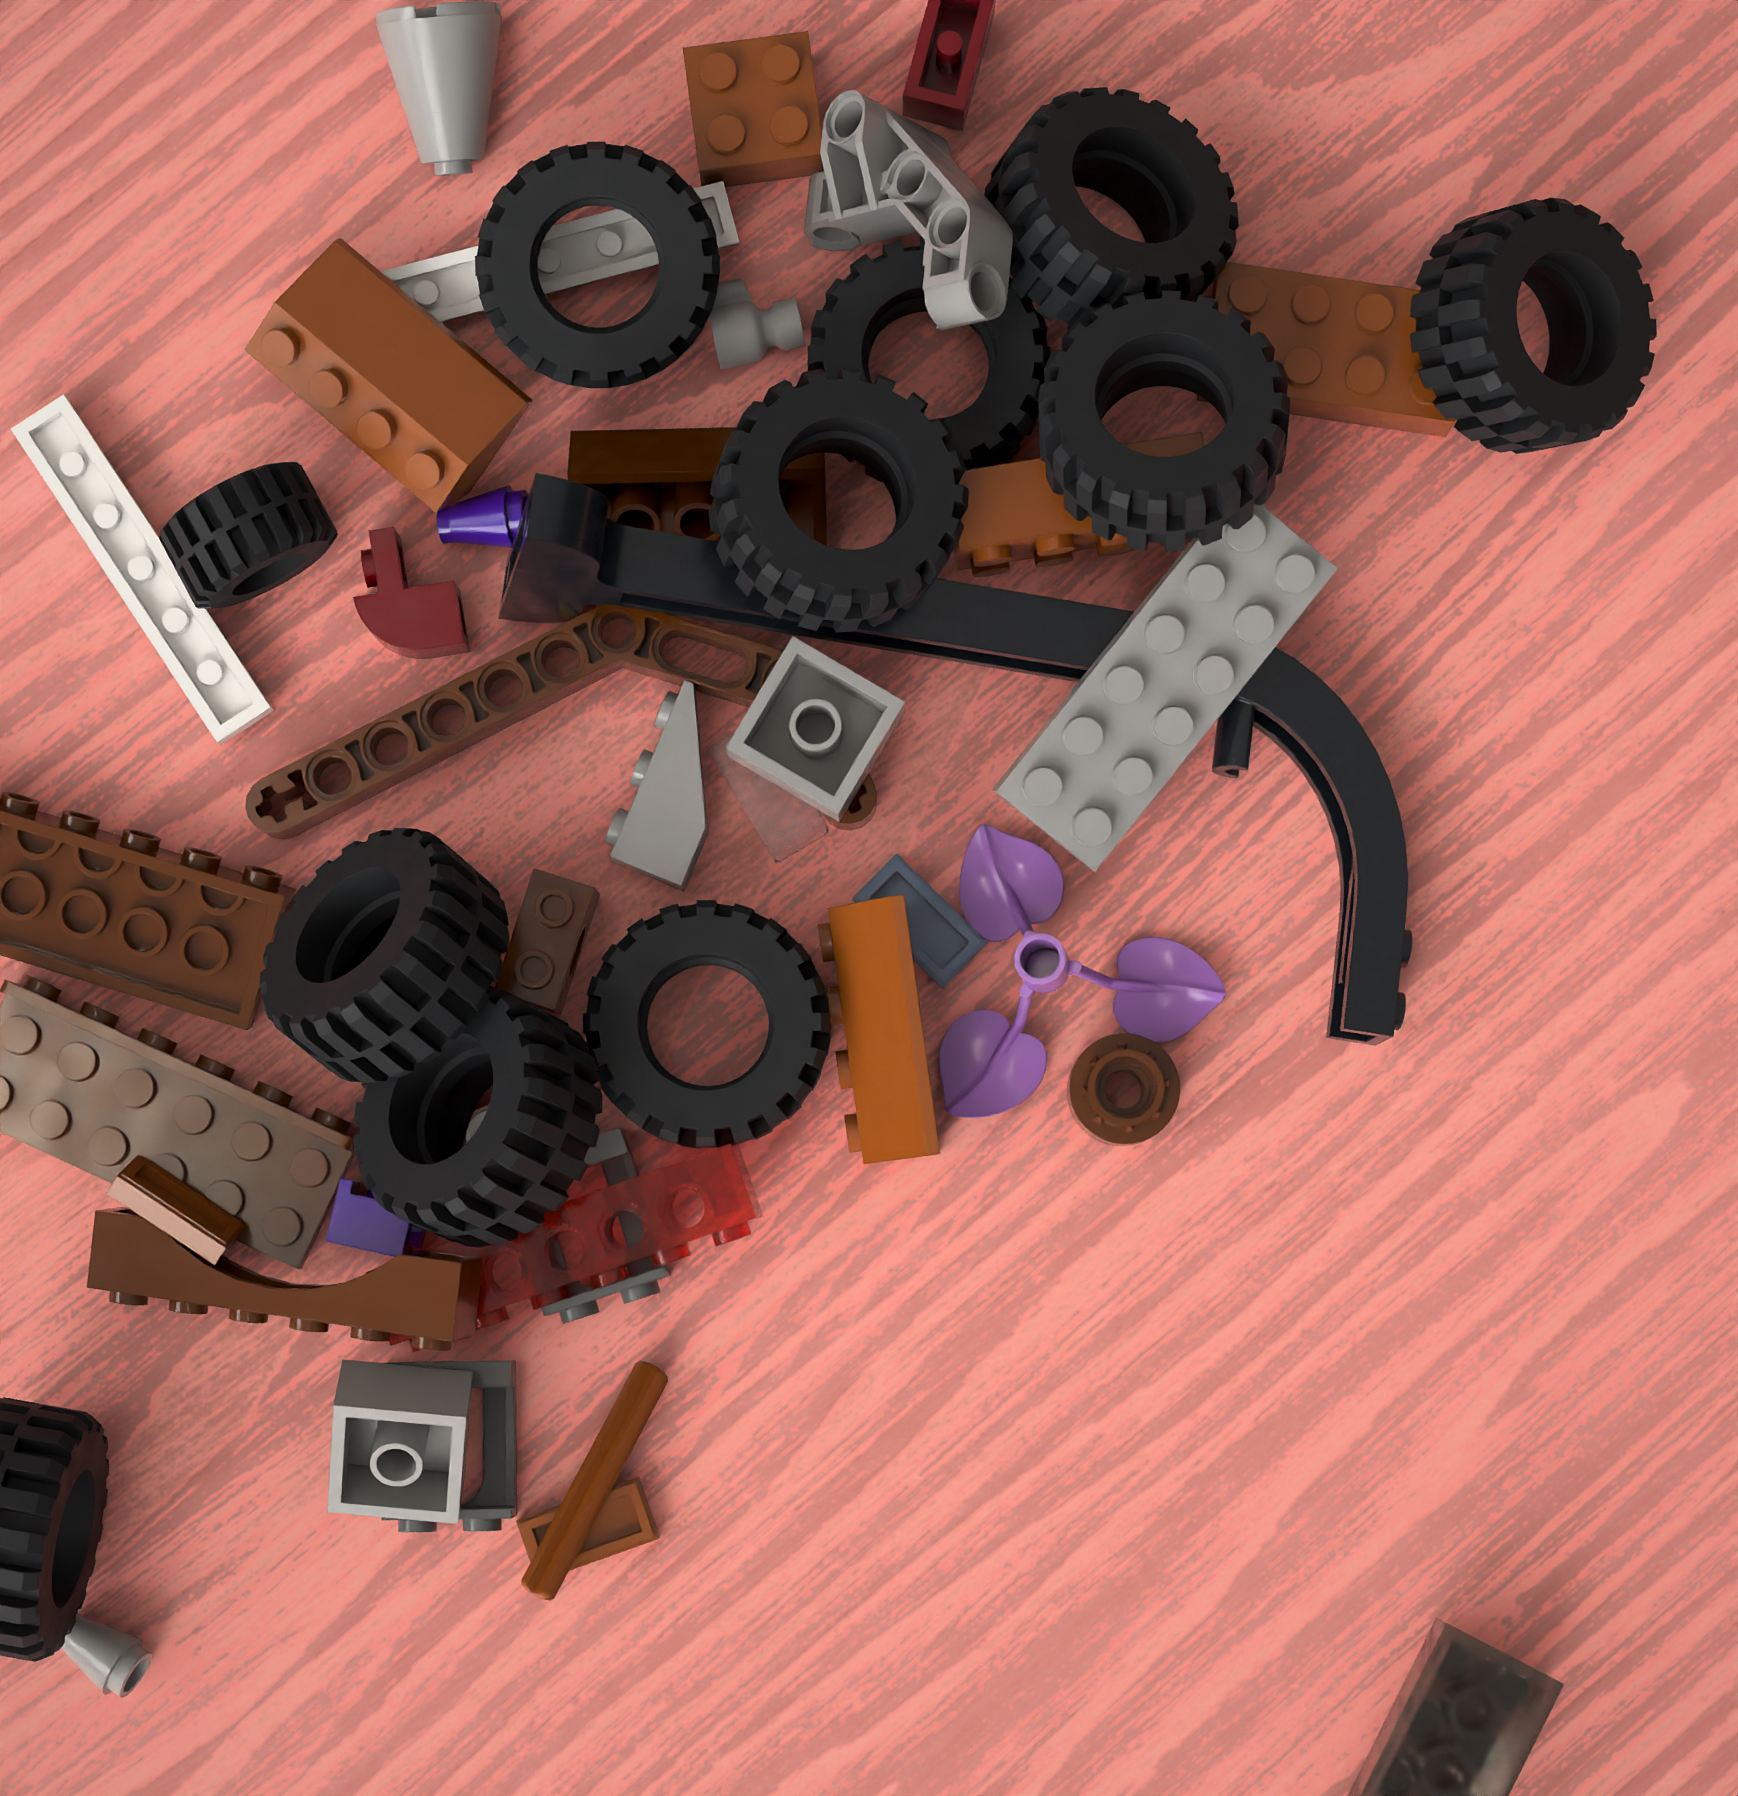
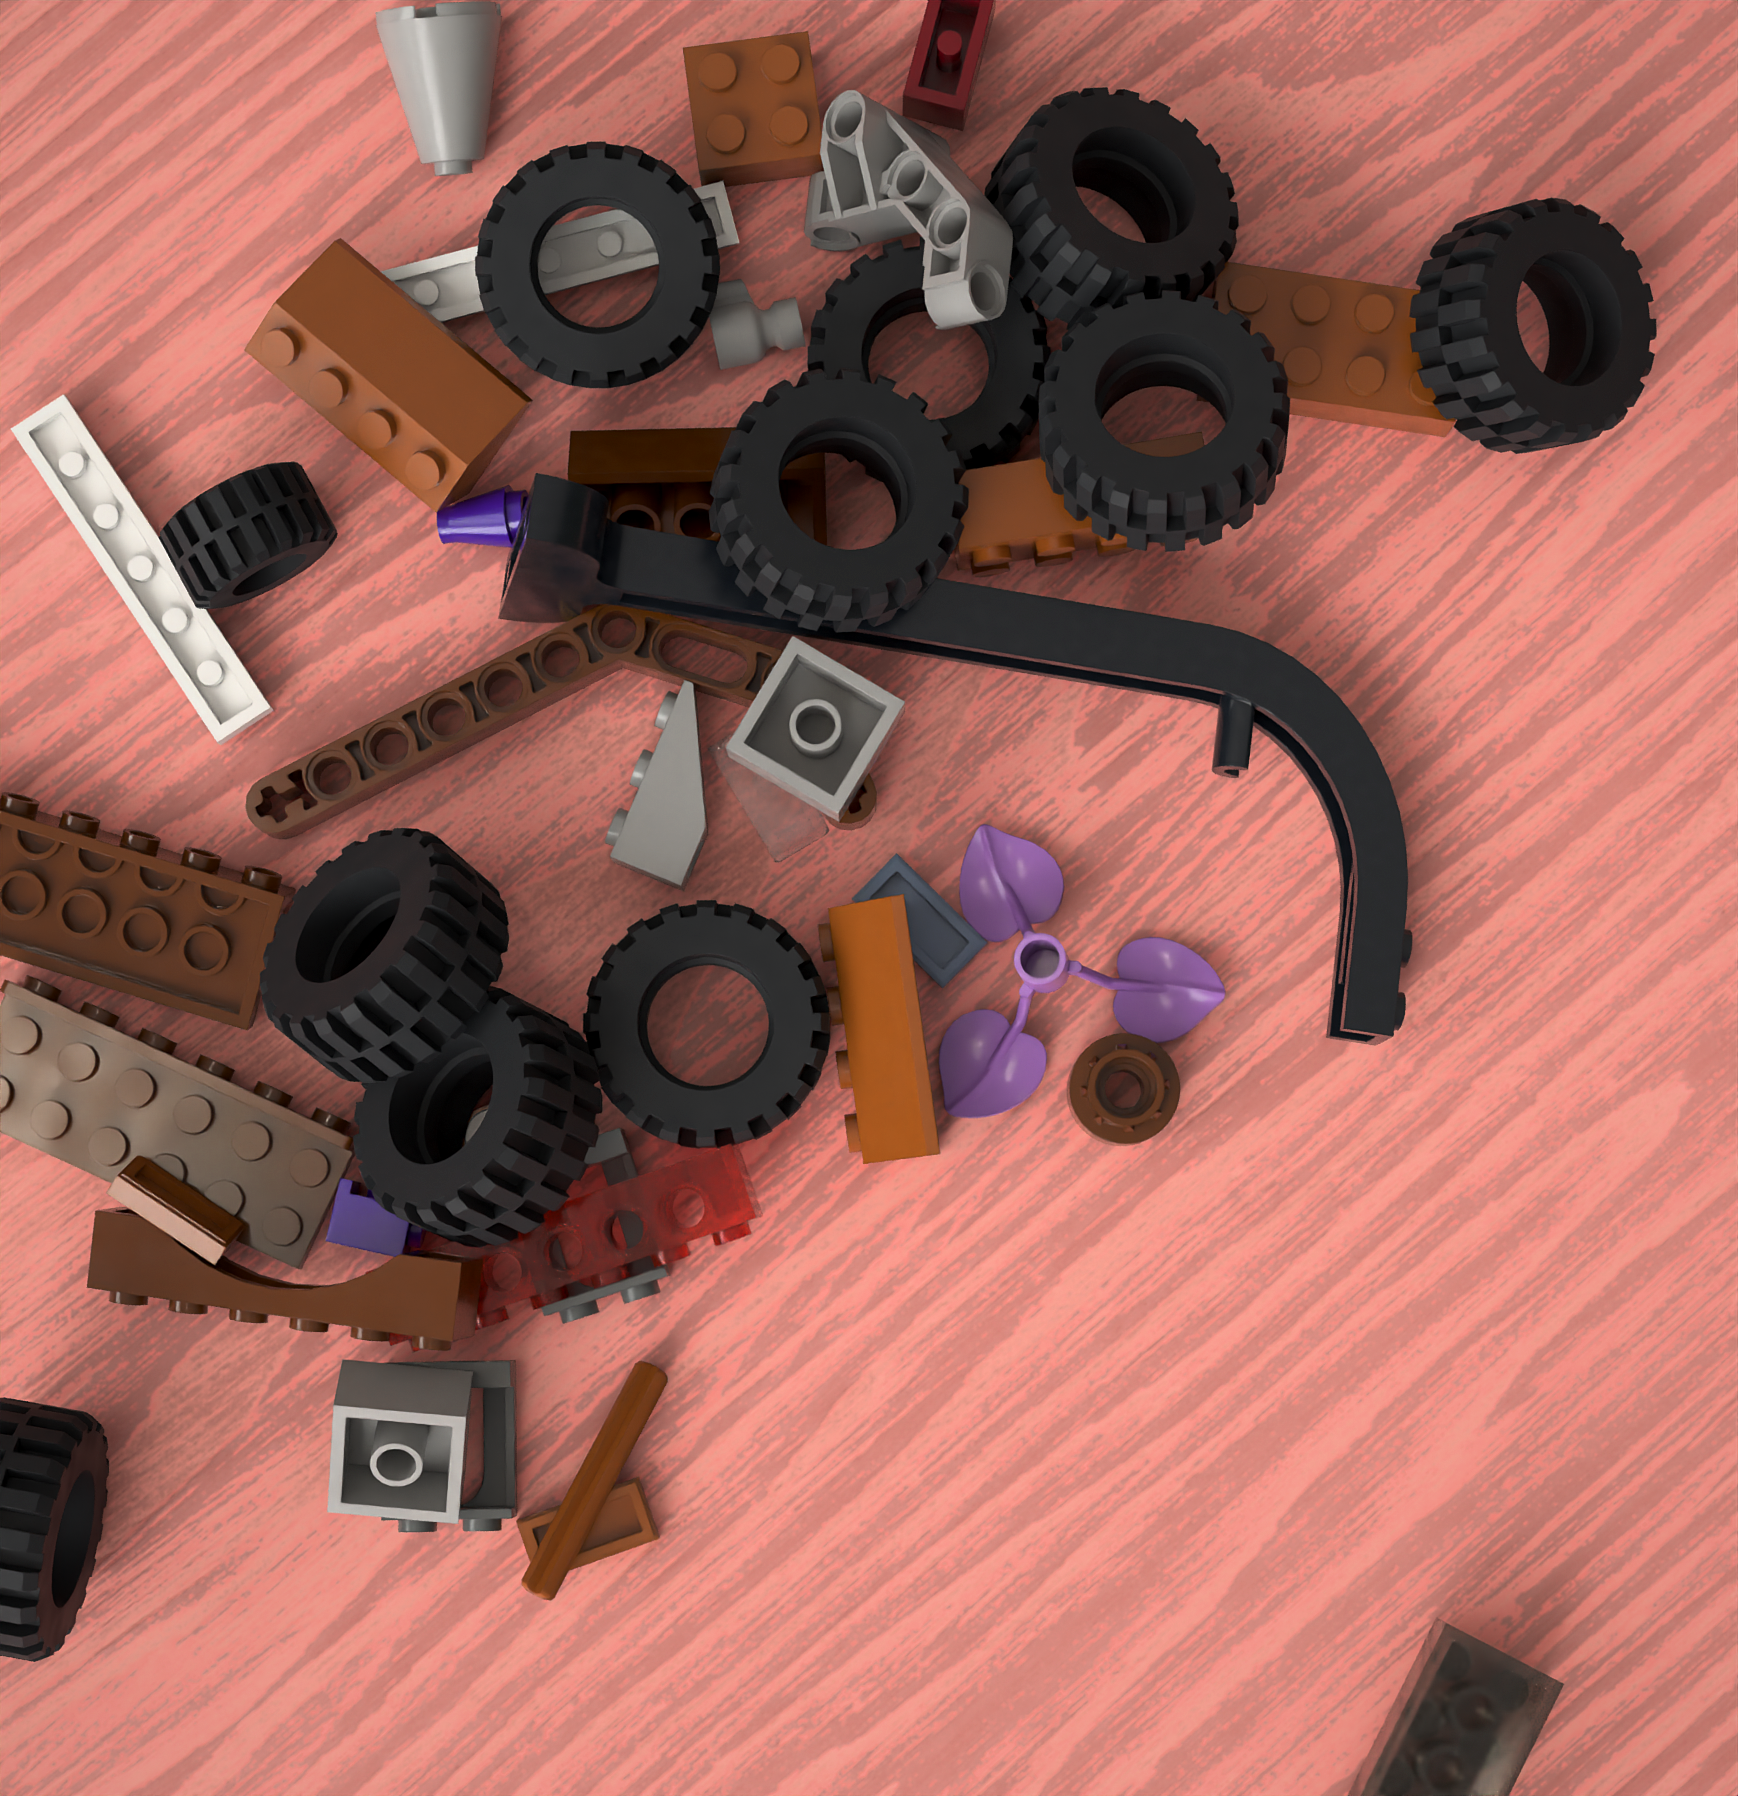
light grey cone [61,1612,152,1698] -> none
dark red brick [353,526,470,659] -> none
reddish brown brick [495,868,600,1015] -> none
light grey plate [992,504,1338,872] -> none

